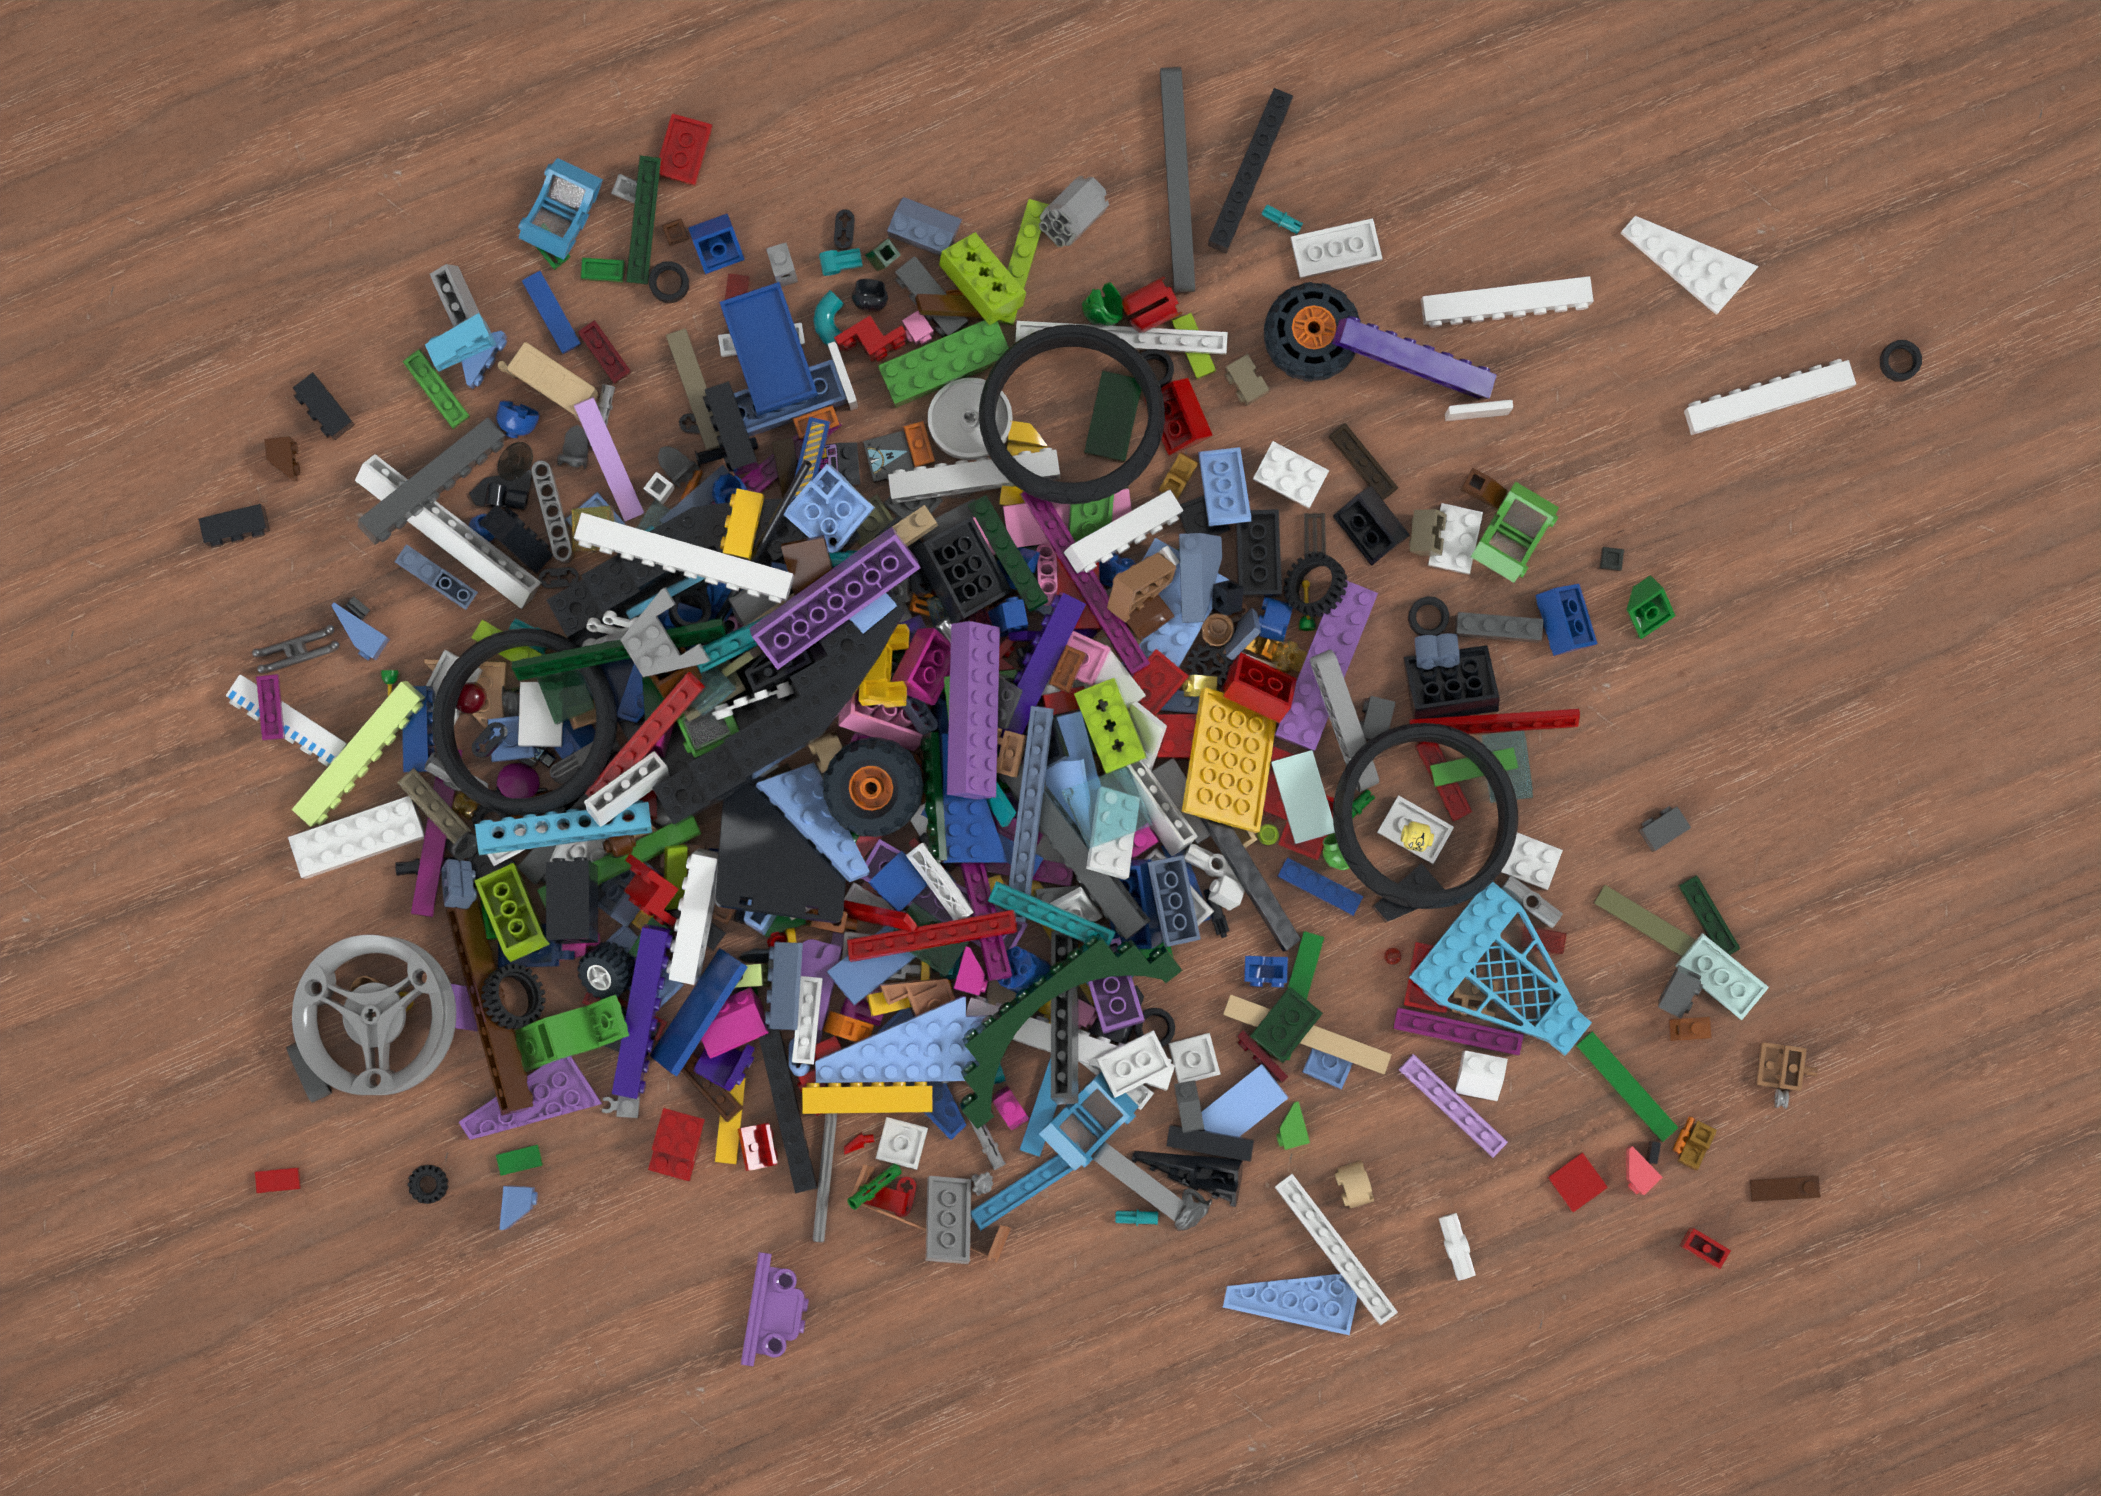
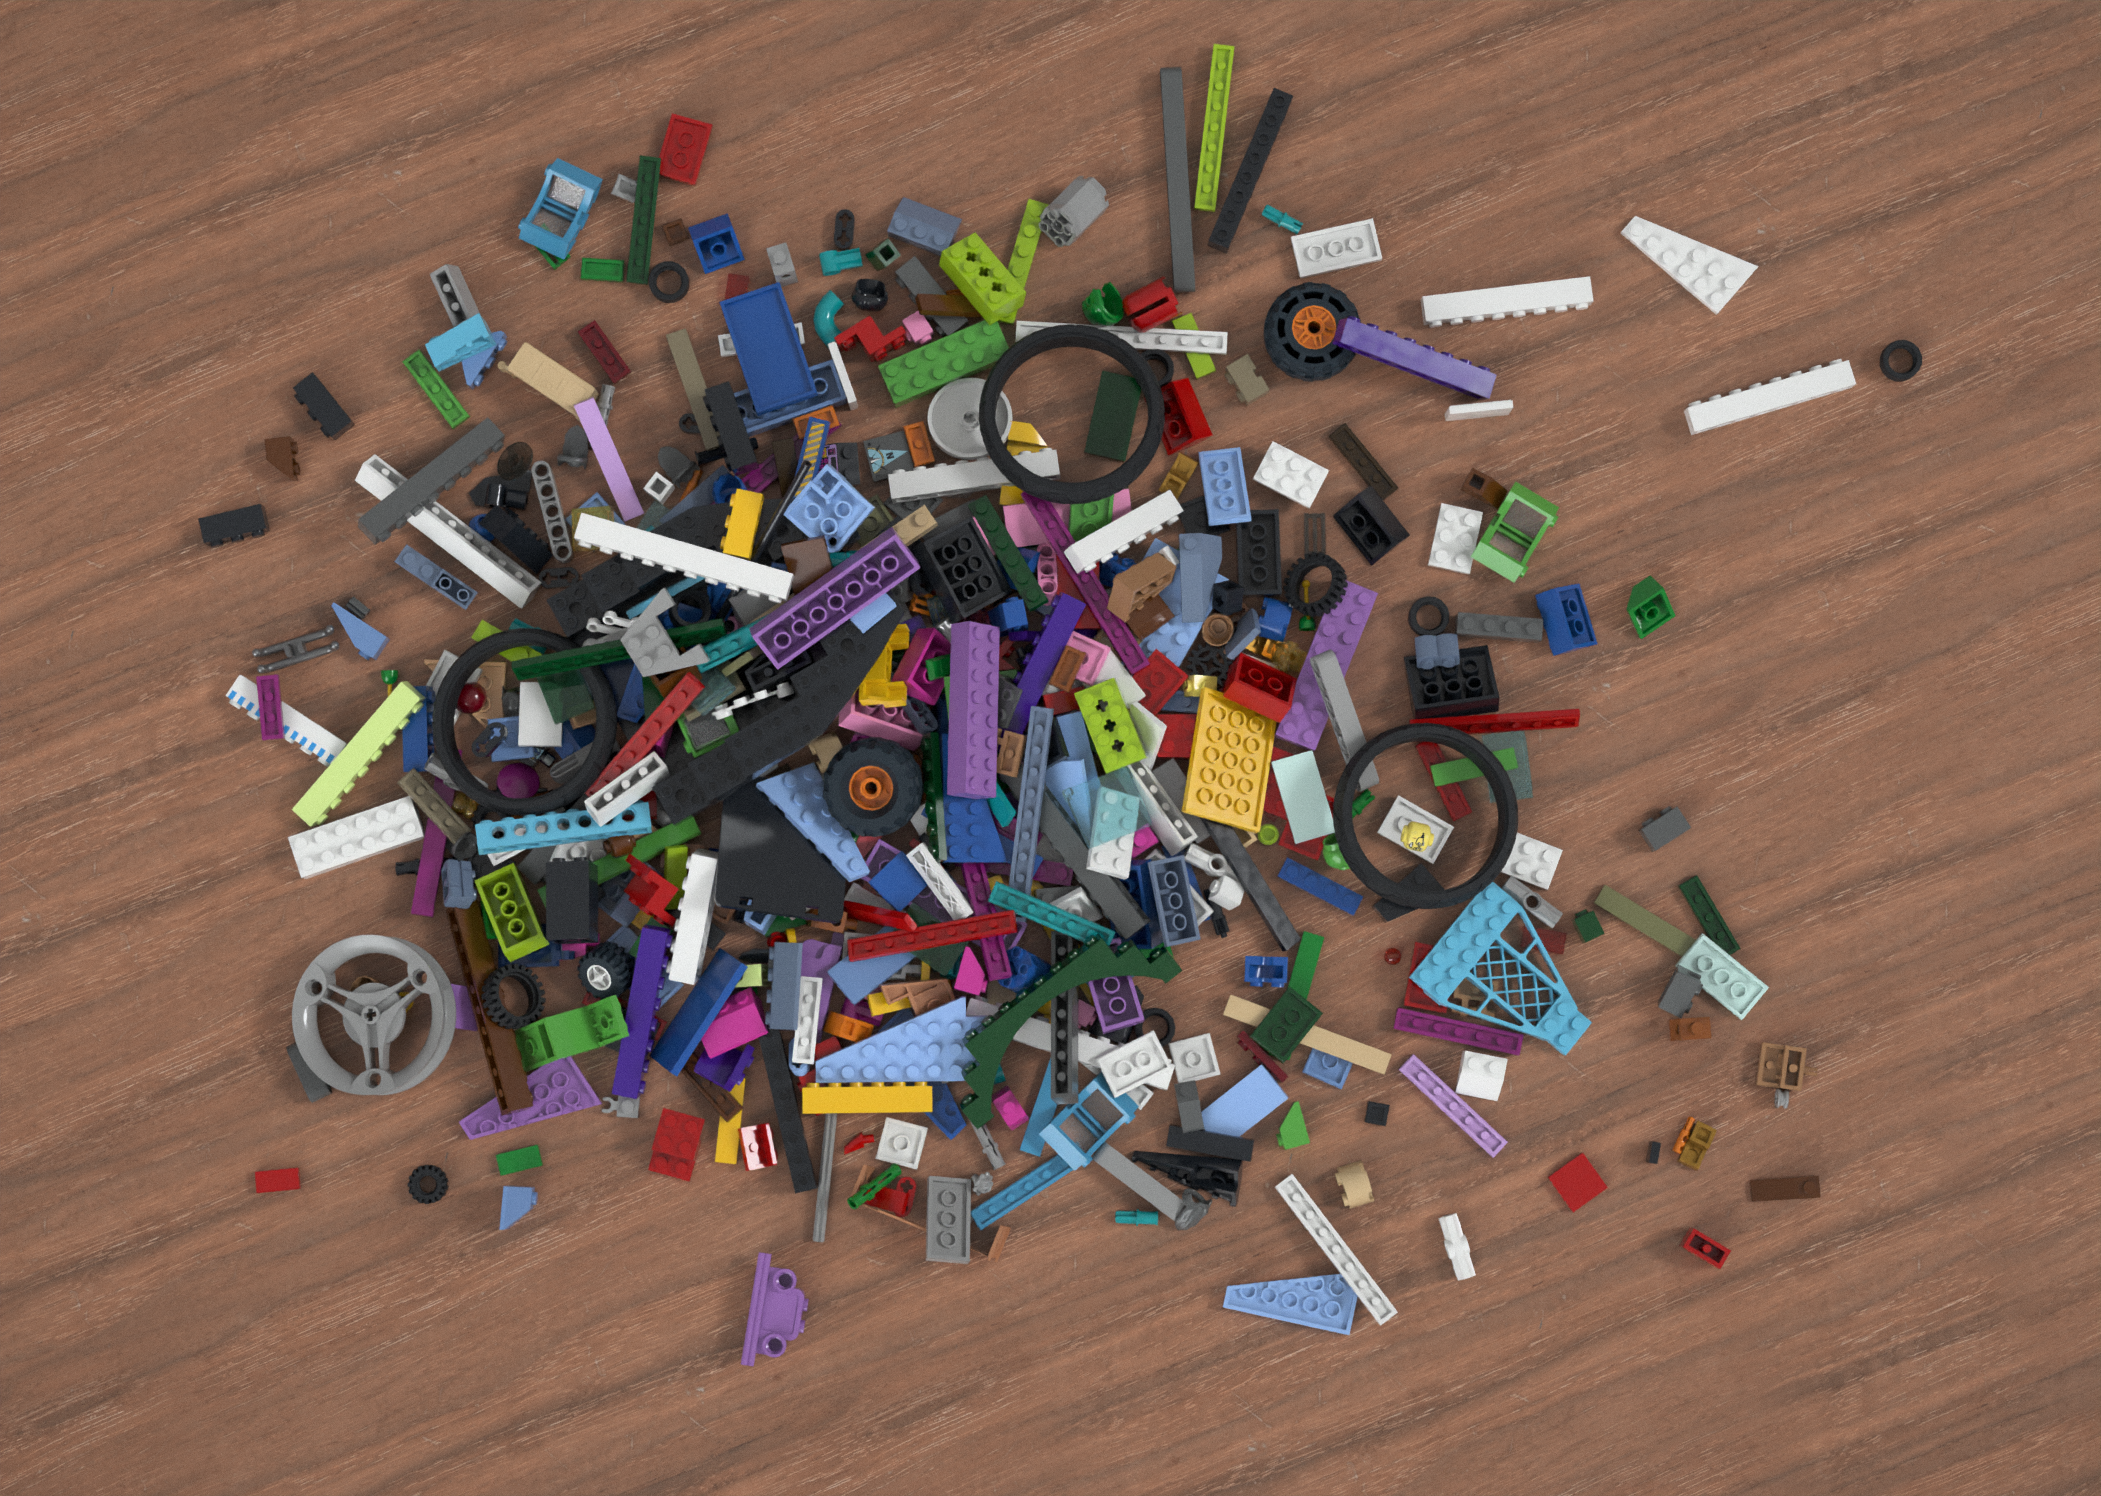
blue cylinder [496,400,540,438] -> none
blue tile [522,271,582,354] -> none
dark grey brick [1359,696,1396,741] -> none
dark tan brick [1409,509,1447,556] -> none
green tile [1576,1031,1678,1142] -> none
pearl dark grey tile [1600,547,1624,571] -> none
coral slope [1626,1146,1663,1195] -> none
none -> green tile [925,653,951,681]
none -> lime plate [1194,44,1235,212]
none -> black tile [1364,1101,1390,1126]
none -> dark green brick [1571,909,1605,943]

